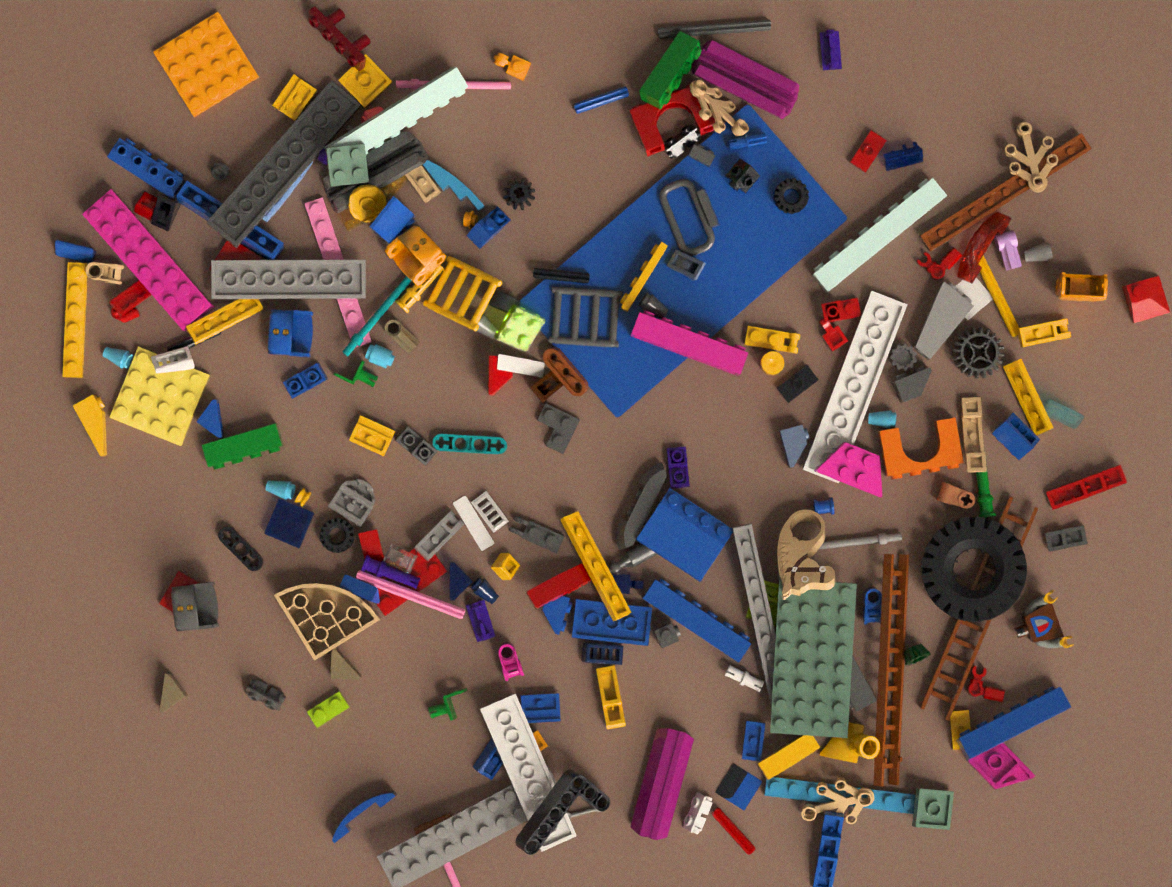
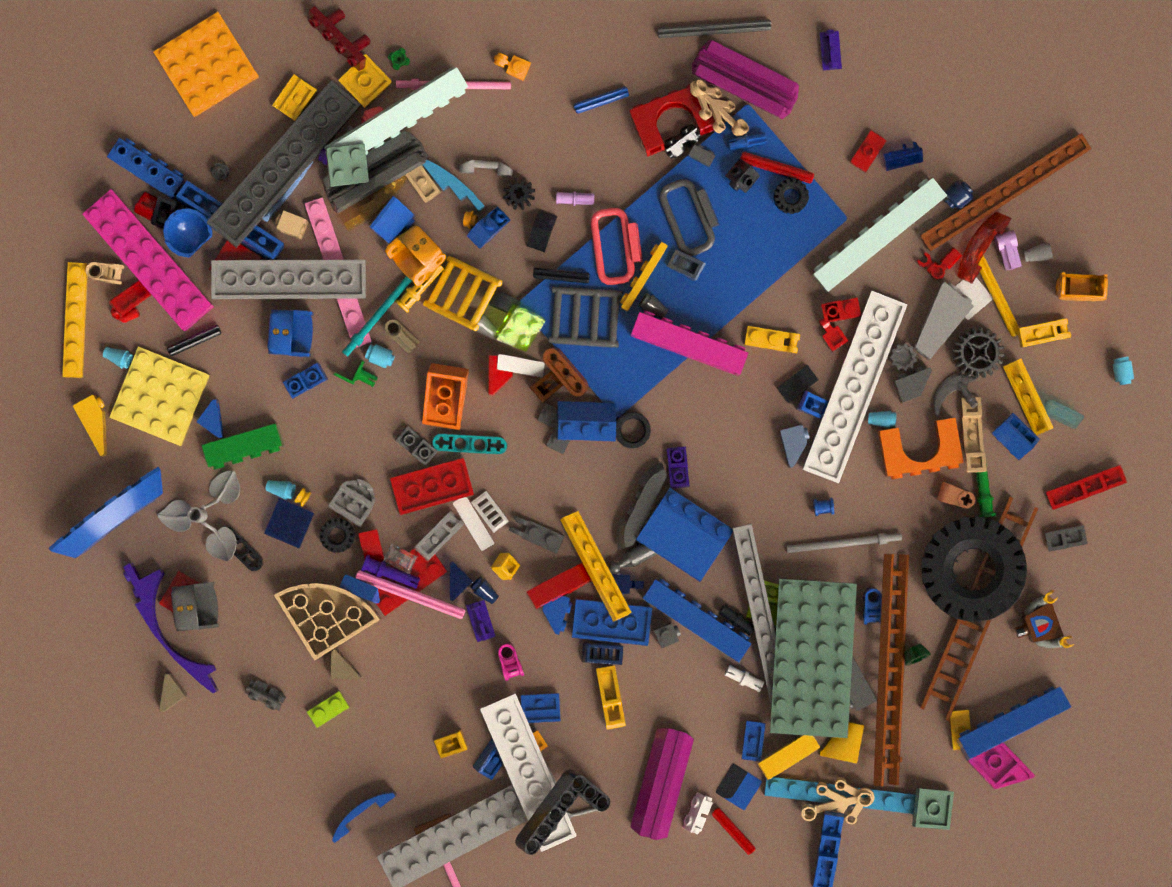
blue slope [55,240,96,264] -> none
white slope [151,346,194,373] -> none
yellow plate [186,299,263,345] -> none
yellow tile [348,184,387,223] -> none
yellow plate [349,415,396,457] -> none
green bracket [428,688,468,721] -> none
green brick [639,31,702,110] -> none
yellow piece [760,351,784,375] -> none
tan animal [777,510,835,600] -> none
dark pink wing [814,442,882,498] -> none
yellow piece [849,733,880,759] -> none
red bar [967,666,1005,703] -> none
tan plant [1004,122,1058,193] -> none
red slope [1122,276,1170,323] -> none
none -> blue brick [49,467,163,558]
none -> dark purple slope [123,563,219,693]
none -> light grey plant [157,470,240,561]
none -> blue cylinder [163,208,213,258]
none -> tan brick [275,210,309,240]
none -> green plate [388,48,410,70]
none -> red plate [390,458,474,515]
none -> orange slope [422,363,469,430]
none -> yellow slope [434,729,468,758]
none -> light grey bar [459,160,513,177]
none -> black slope [527,210,558,253]
none -> lavender axle [556,191,594,206]
none -> blue slope [556,401,616,442]
none -> coral bar [591,208,643,285]
none -> black tyre [616,412,651,449]
none -> black pin [718,604,754,636]
none -> red axle [740,152,814,184]
none -> blue slope [796,391,829,420]
none -> flat silver piece [934,372,978,417]
none -> dark blue head [945,181,974,209]
none -> medium azure brick [1112,357,1134,385]

